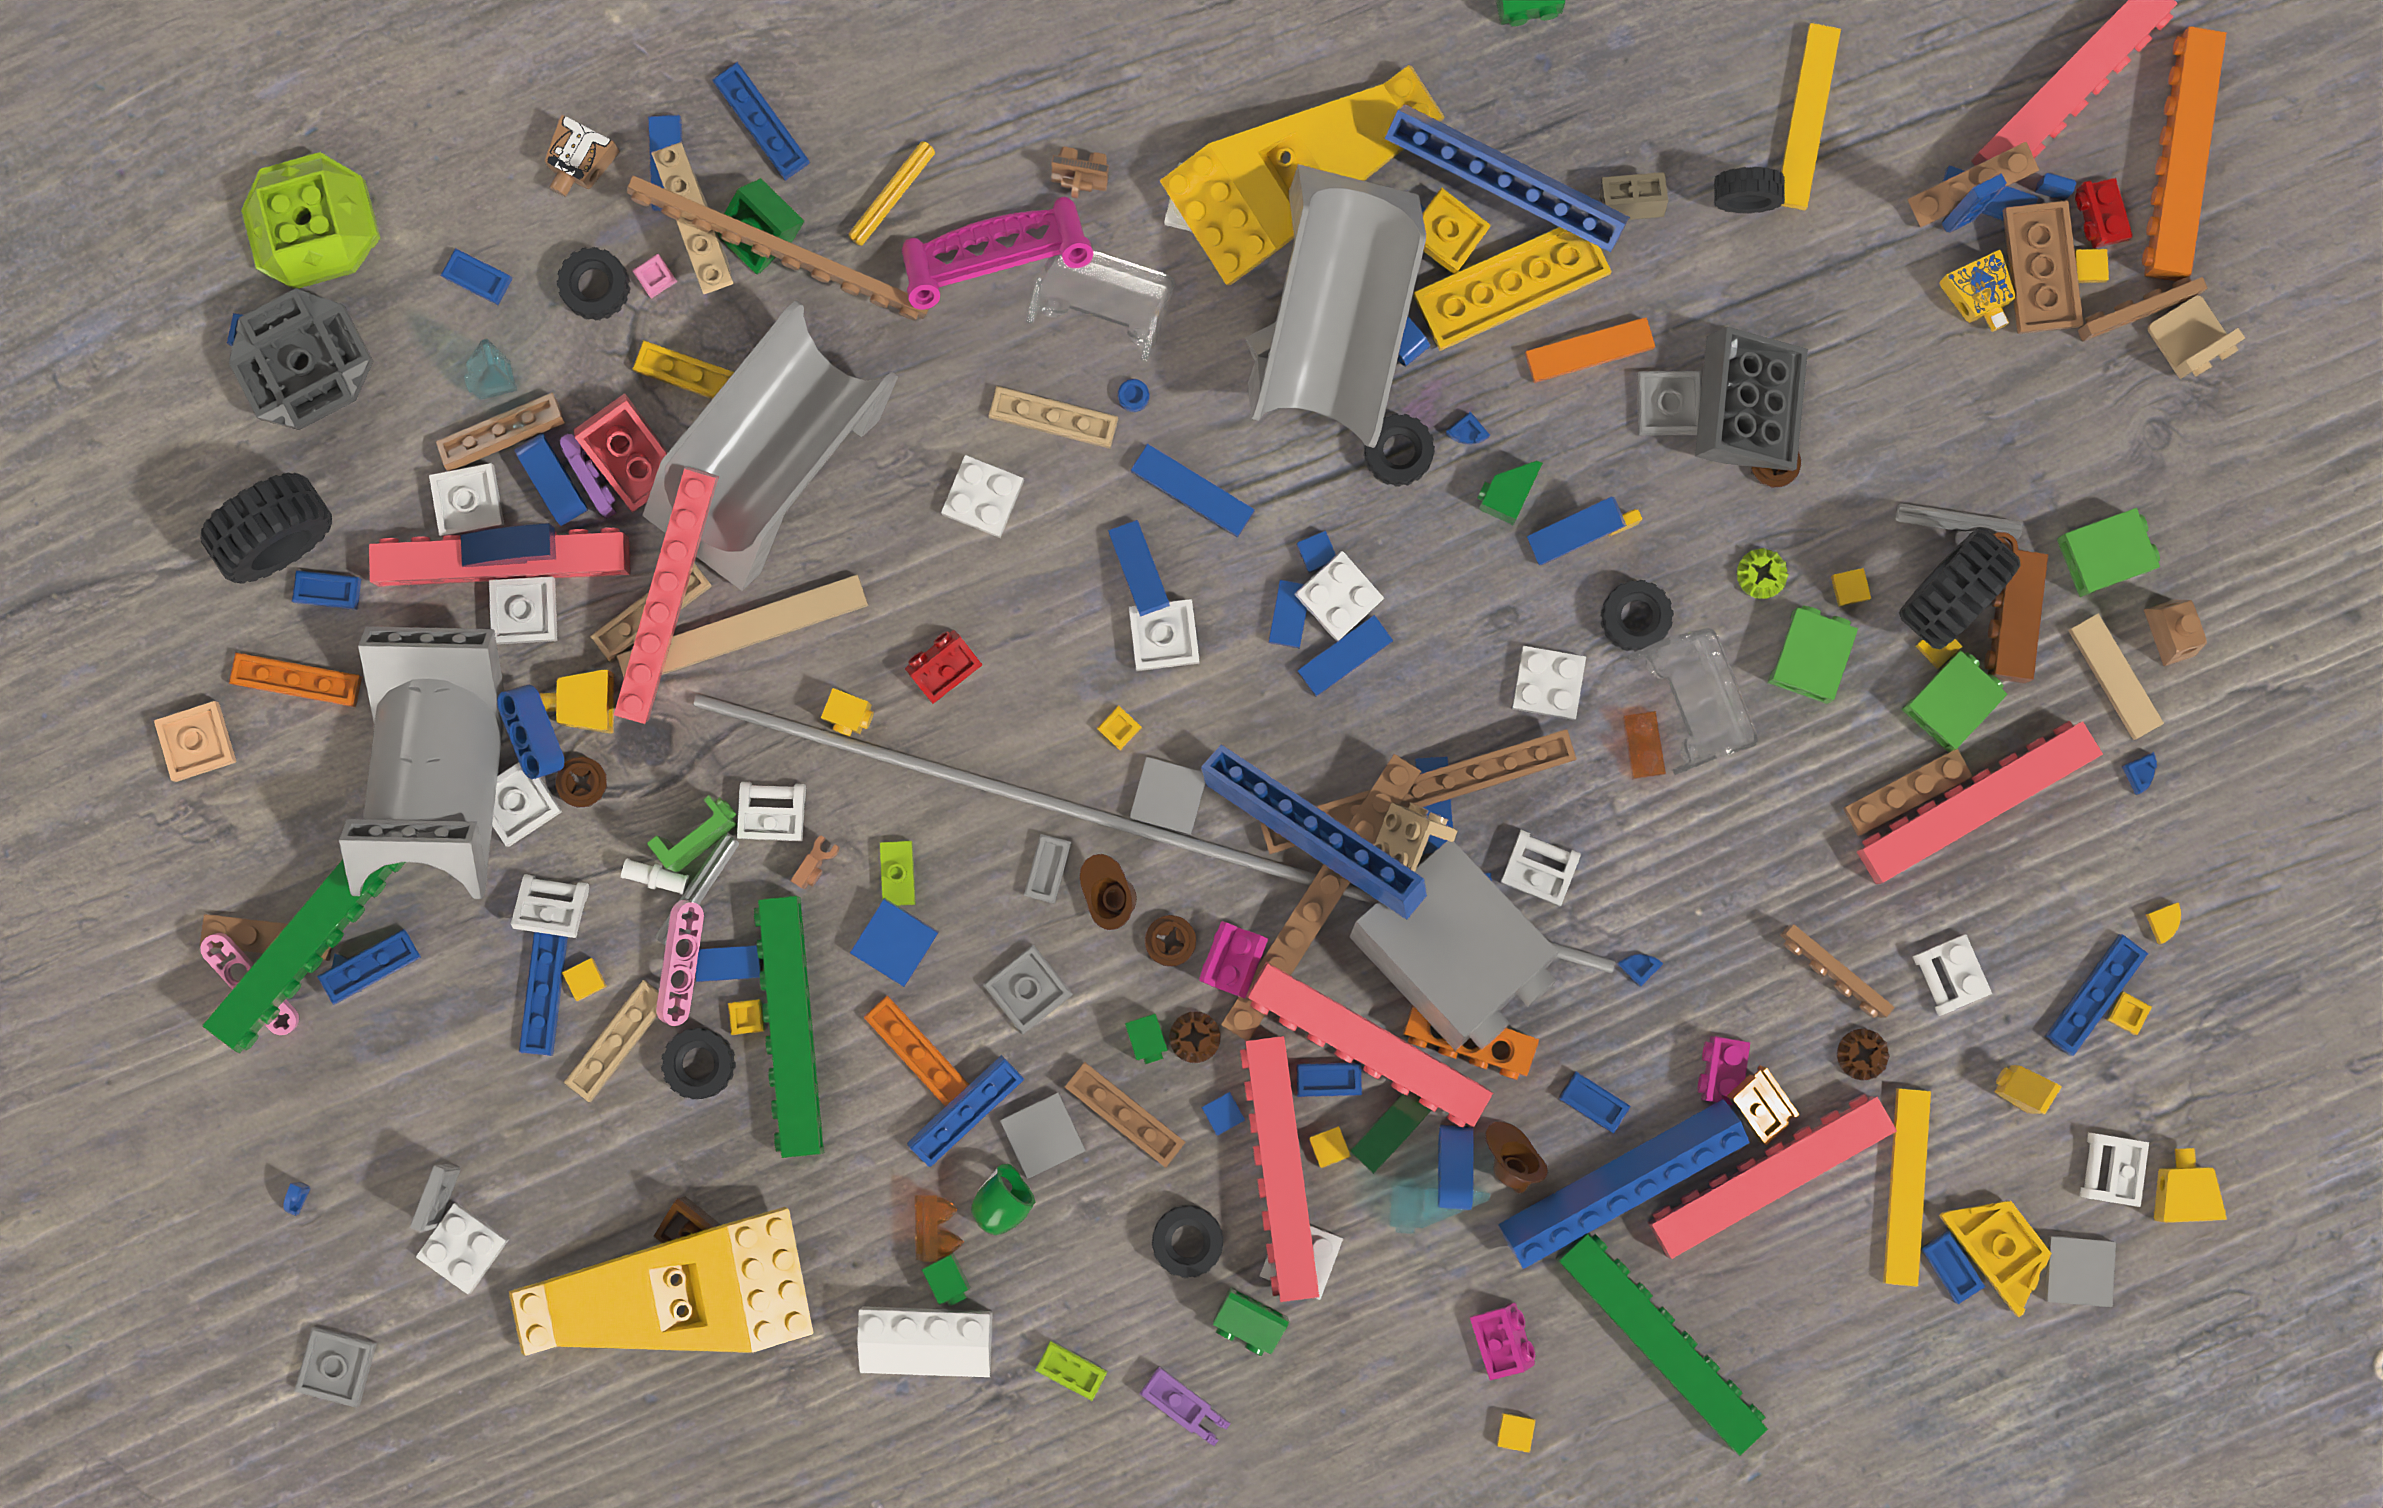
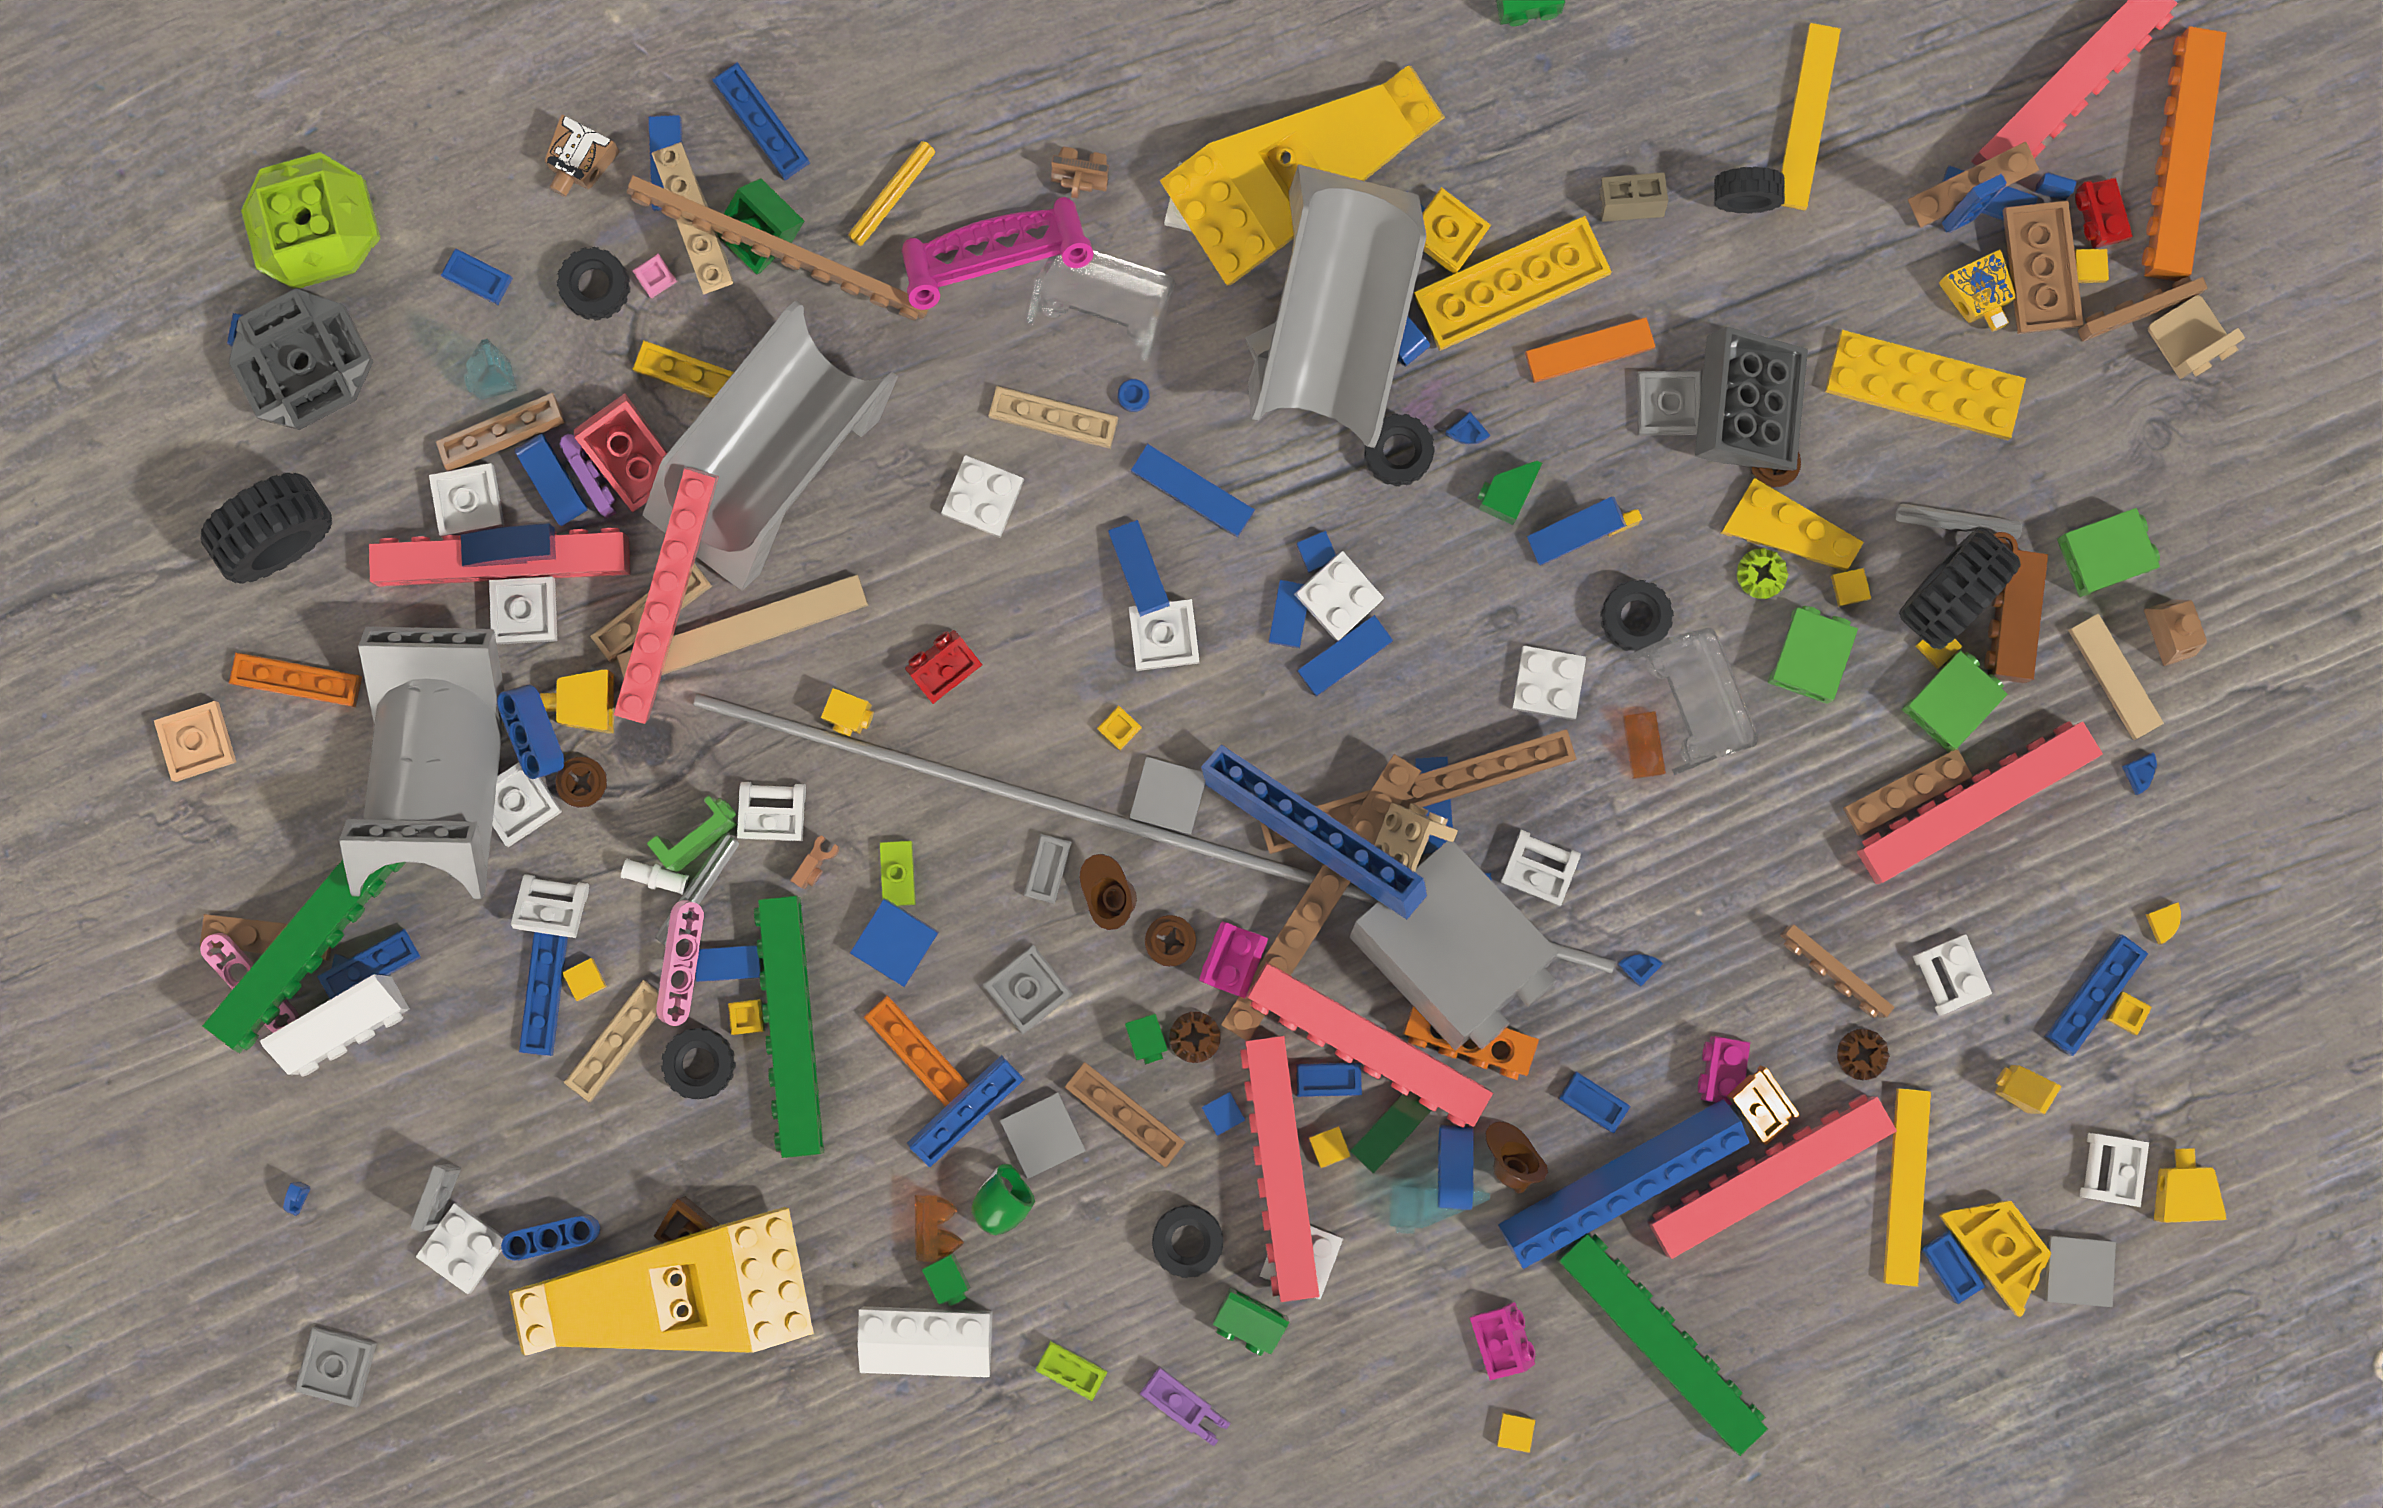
blue tile [292,571,362,610] -> none
blue brick [1385,104,1630,252] -> none
none -> white slope [260,974,410,1077]
none -> blue beam [501,1215,600,1261]
none -> yellow wing [1721,478,1864,571]
none -> yellow plate [1825,330,2026,440]

